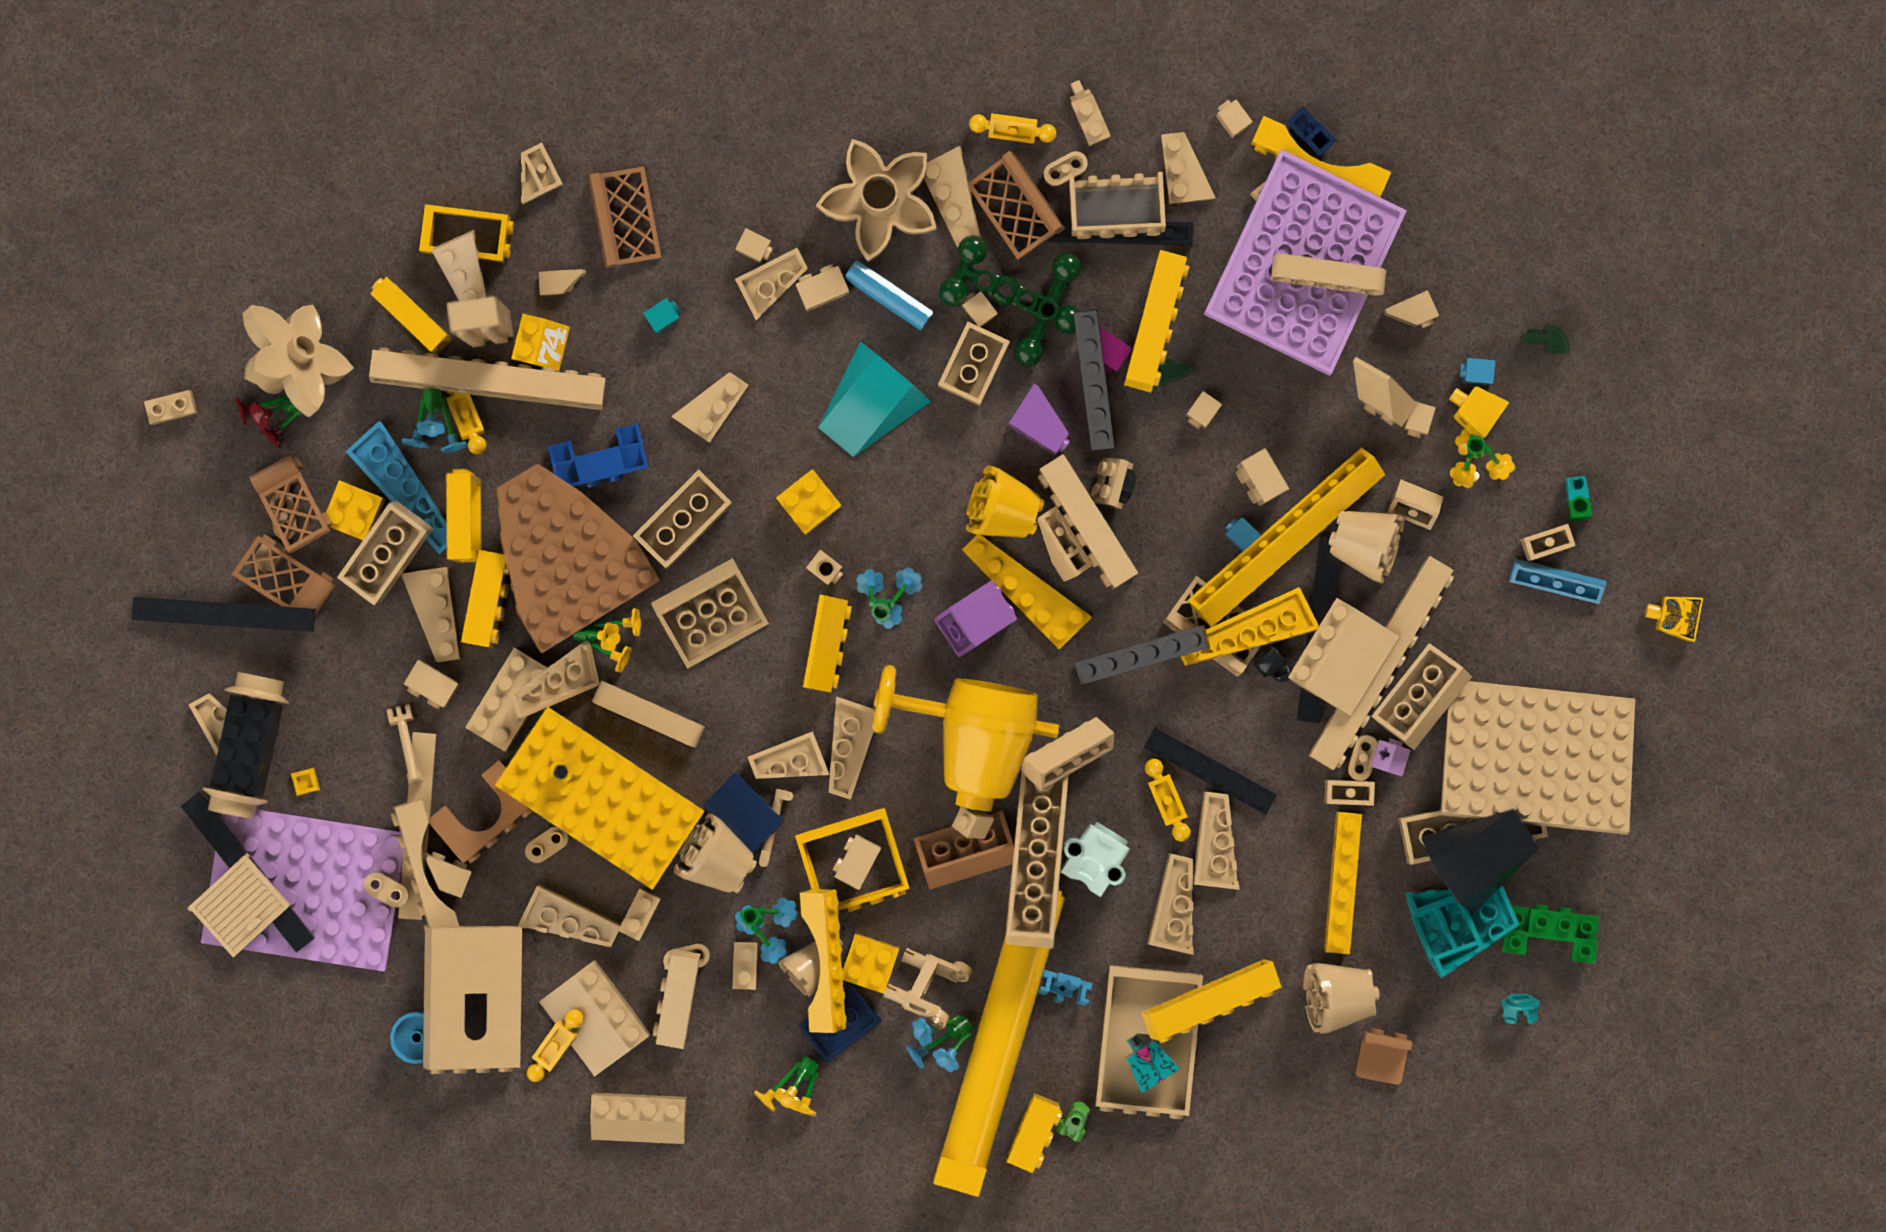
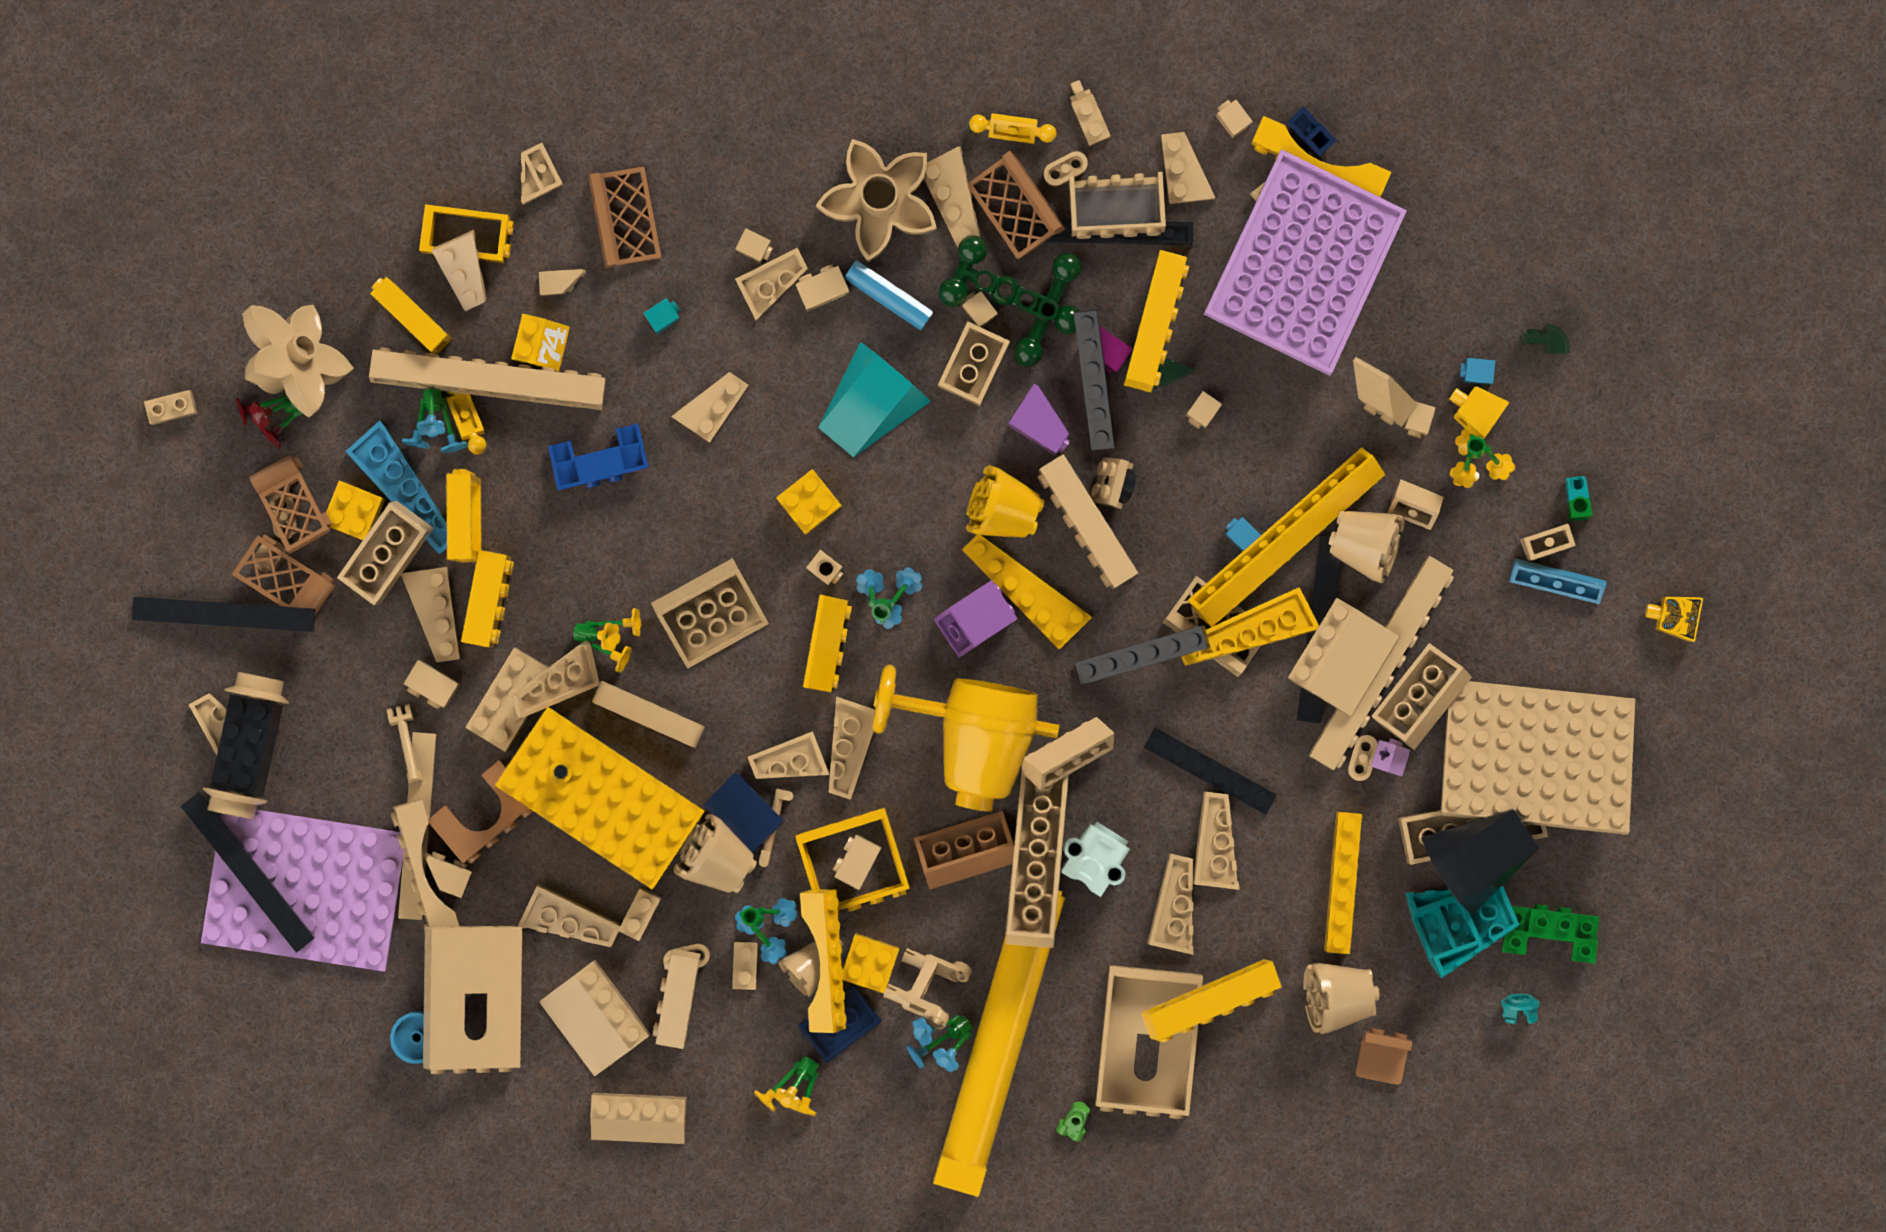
tan piece [187,853,291,958] -> none
yellow tile [291,768,320,796] -> none
tan plate [364,872,409,907] -> none
tan brick [447,296,514,348] -> none
medium nougat wing [497,464,660,653] -> none
tan plate [525,826,569,863] -> none
yellow plate [527,1009,583,1082] -> none
tan brick [633,470,733,570] -> none
tan brick [952,807,994,839] -> none
yellow brick [1006,1093,1062,1173] -> none
tan slope [1037,506,1093,582] -> none
dark azure piece [1037,970,1093,1006] -> none
teal torso [1126,1033,1180,1094] -> none
yellow plate [1145,759,1191,842] -> none
tan brick [1235,448,1289,506] -> none
black piece [1253,644,1292,682] -> none
tan beam [1271,254,1386,295] -> none
tan brick [1324,780,1375,806] -> none
tan slope [1383,290,1439,328] -> none

